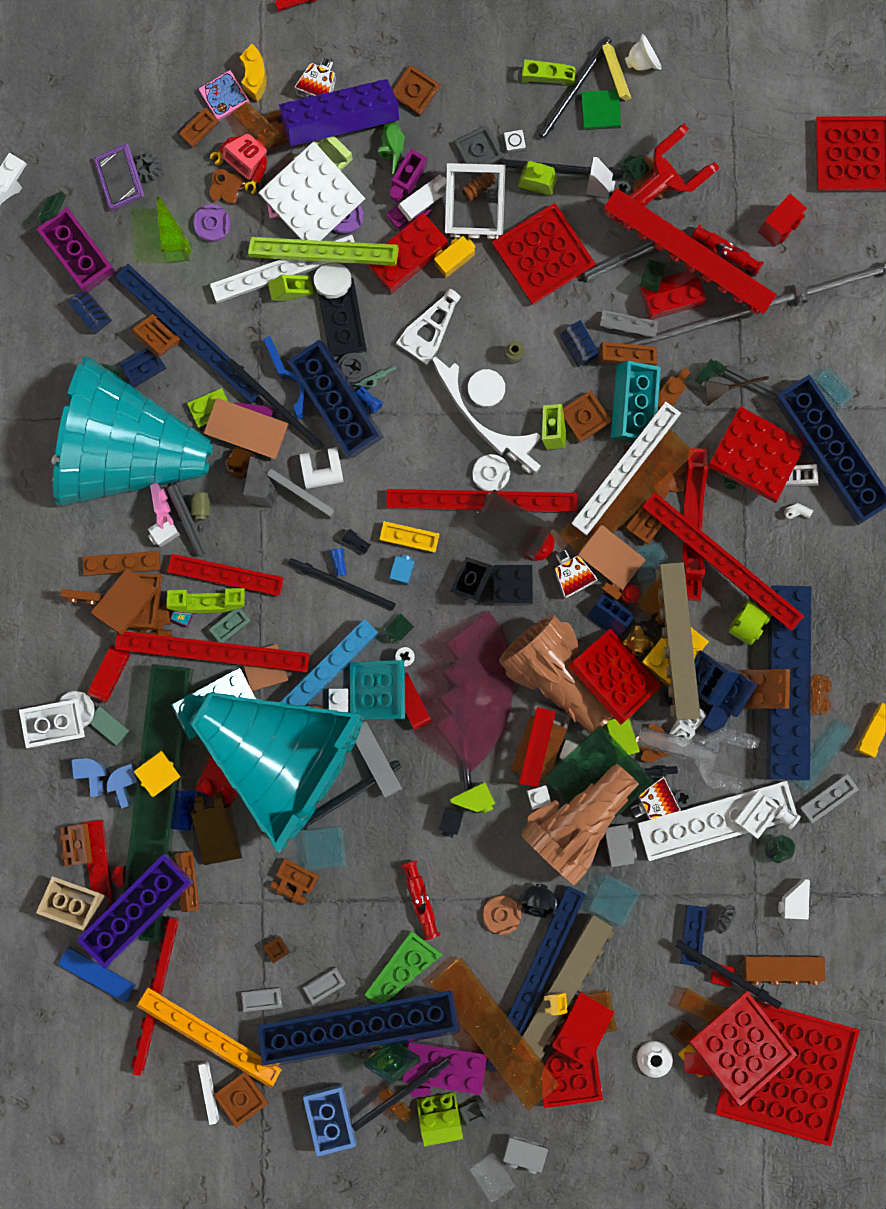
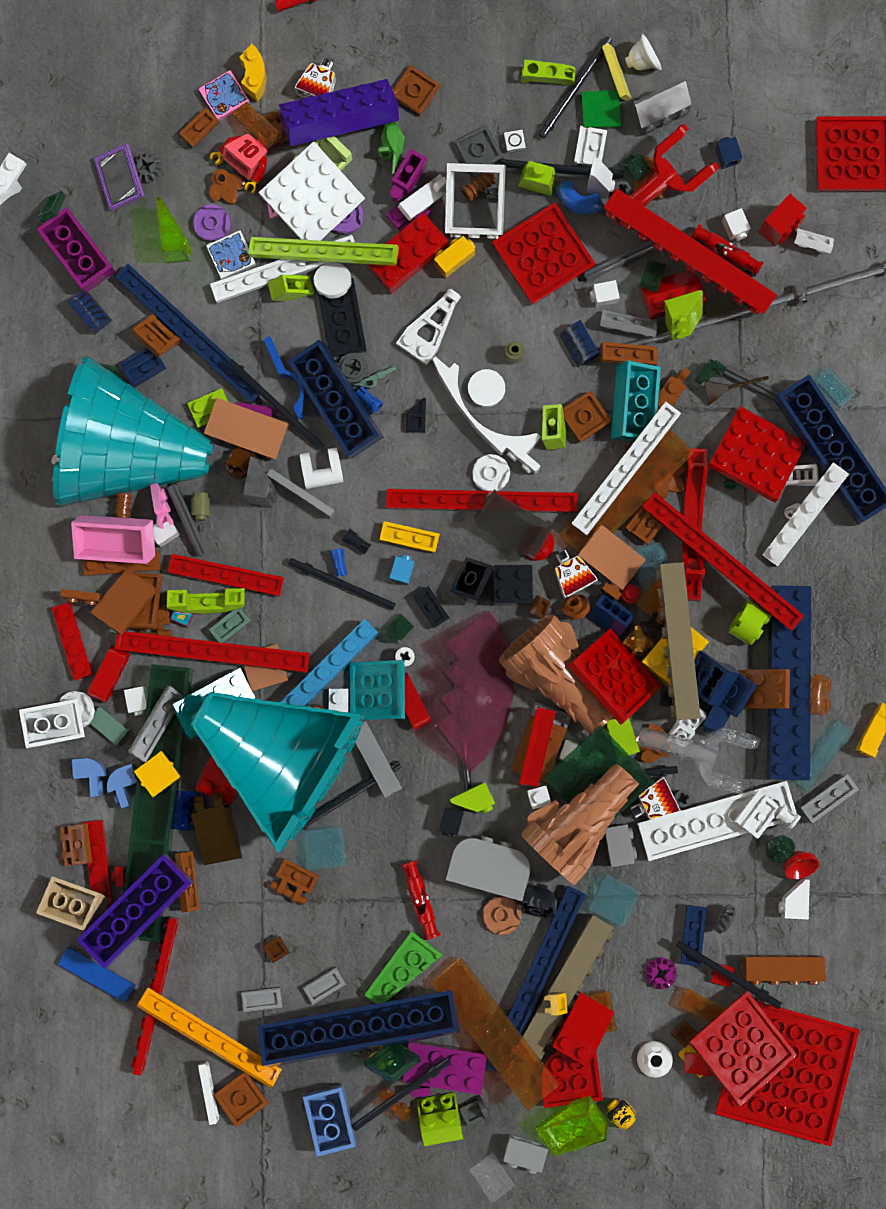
none -> red plate [51,602,94,681]
none -> bright pink piece [71,515,155,564]
none -> dark orange piece [113,493,133,518]
none -> white brick [124,686,150,716]
none -> light grey tile [128,686,184,763]
none -> tile [206,230,256,280]
none -> black tile [406,398,426,433]
none -> black plate [413,586,450,629]
none -> light grey brick [446,836,530,901]
none -> reddish brown tile [529,595,550,619]
none -> clear neon green slope [535,1096,609,1156]
none -> blue cylinder [555,181,603,215]
none -> dark orange plate [562,594,590,620]
none -> white plate [574,126,607,167]
none -> white brick [590,280,620,308]
none -> head [606,1099,636,1130]
none -> flat silver slope [630,78,692,135]
none -> magenta gear [645,957,677,990]
none -> lime slope [665,290,703,341]
none -> dark blue brick [715,137,743,169]
none -> white brick [722,208,751,241]
none -> white plate [763,463,849,566]
none -> red piece [784,850,819,880]
none -> white plate [794,228,834,253]

